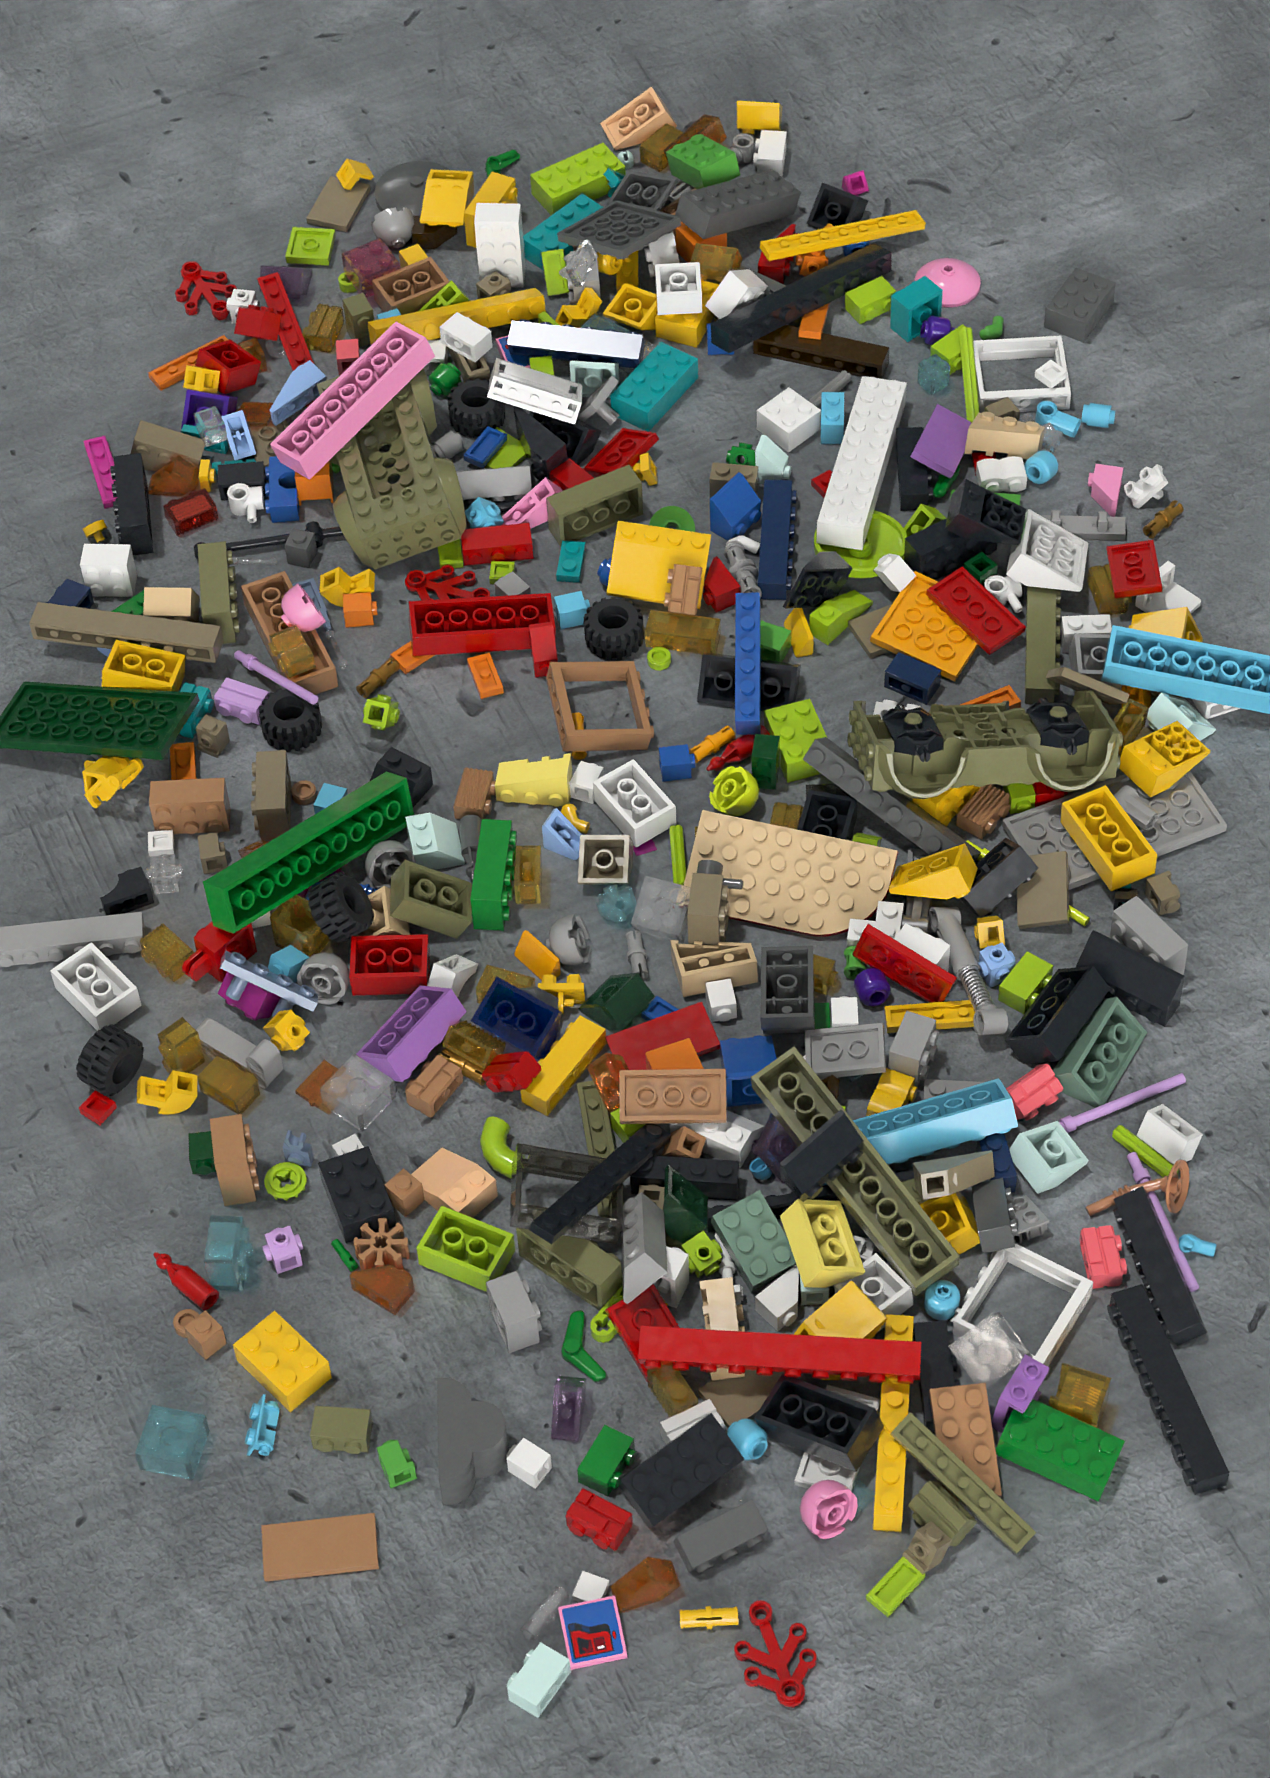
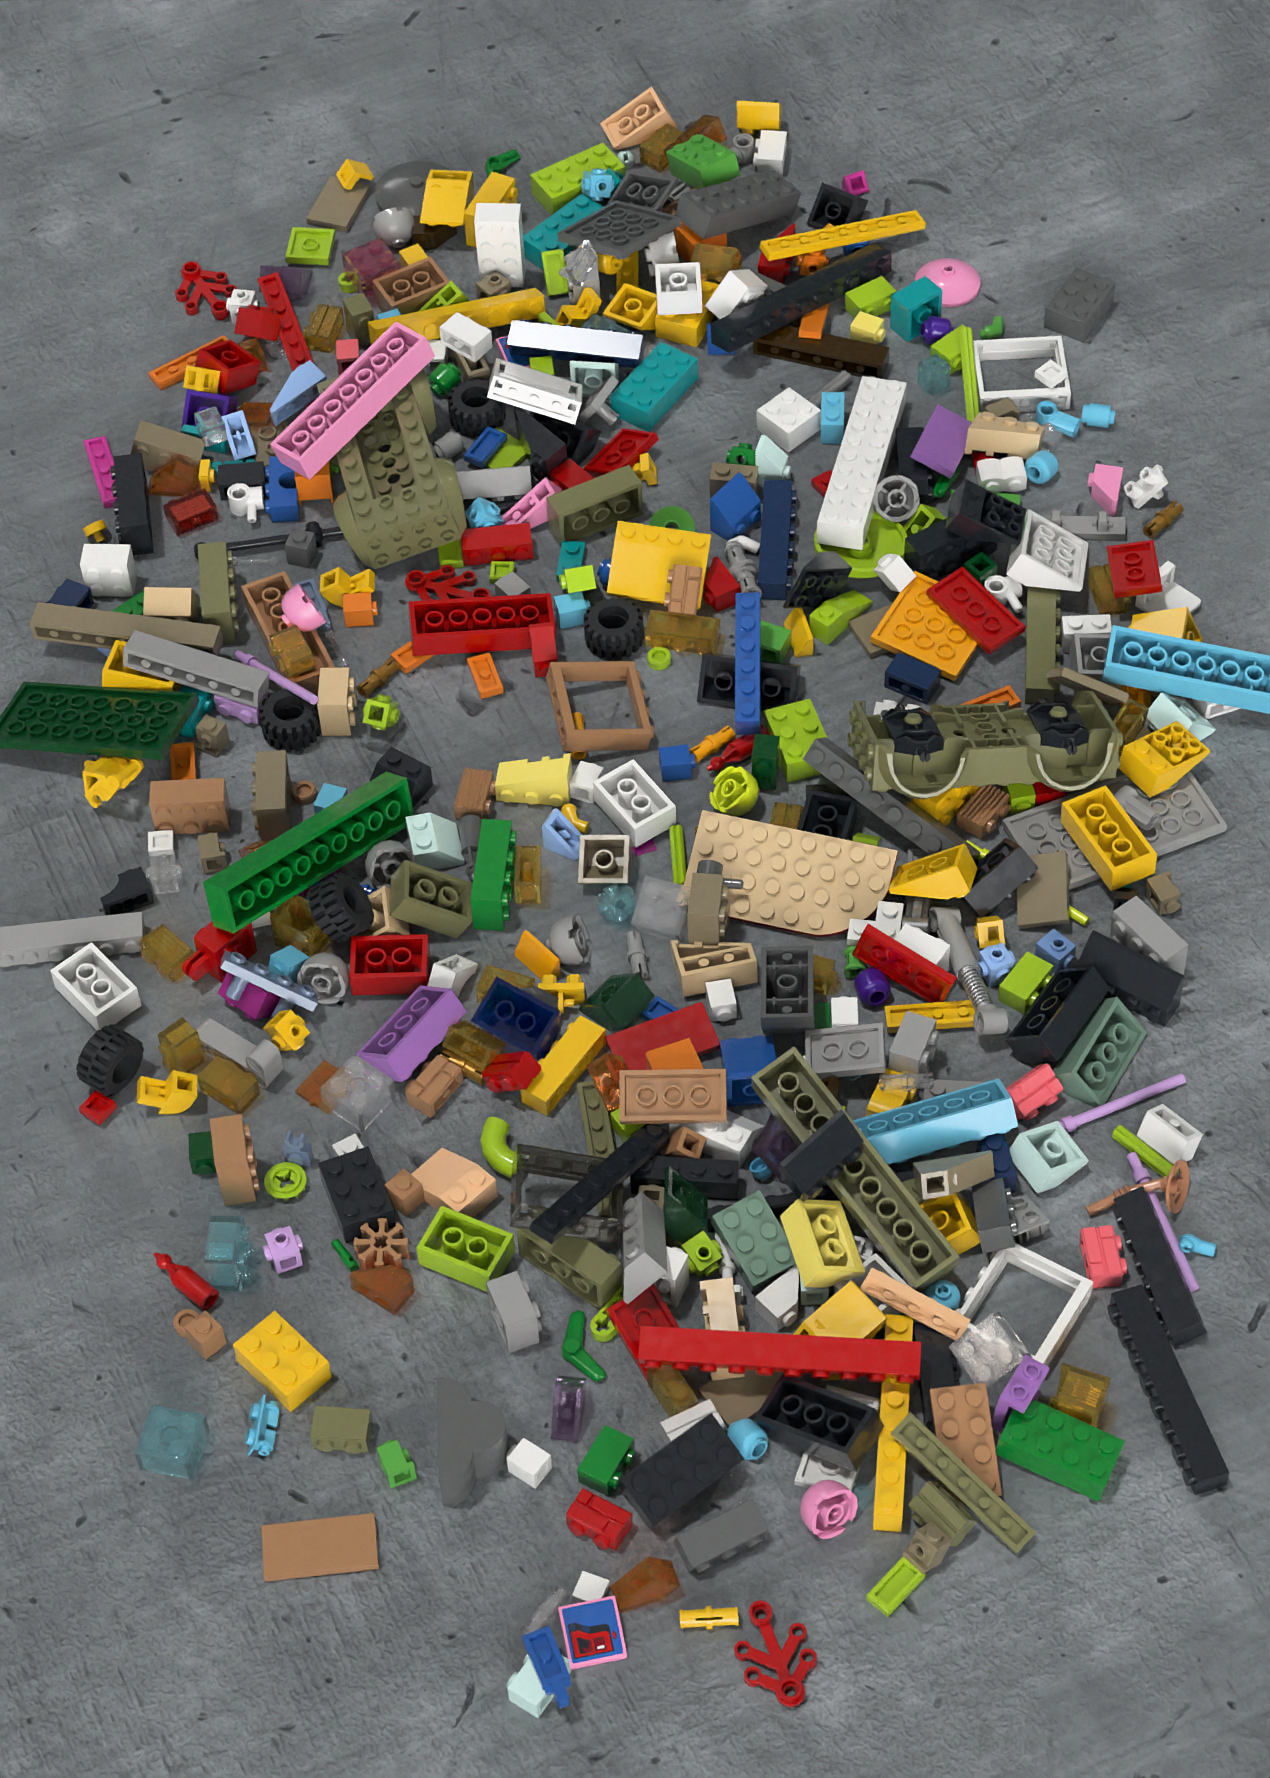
none -> light grey brick [123,630,269,708]
none -> tan brick [317,667,358,736]
none -> blue hinge [522,1626,572,1709]
none -> lime brick [559,564,596,593]
none -> medium azure brick [581,168,614,201]
none -> light yellow brick [850,311,886,344]
none -> light nougat plate [860,1268,970,1342]
none -> light grey cylinder [873,475,919,522]
none -> clear pin [879,1071,934,1092]
none -> medium blue brick [1035,928,1076,973]

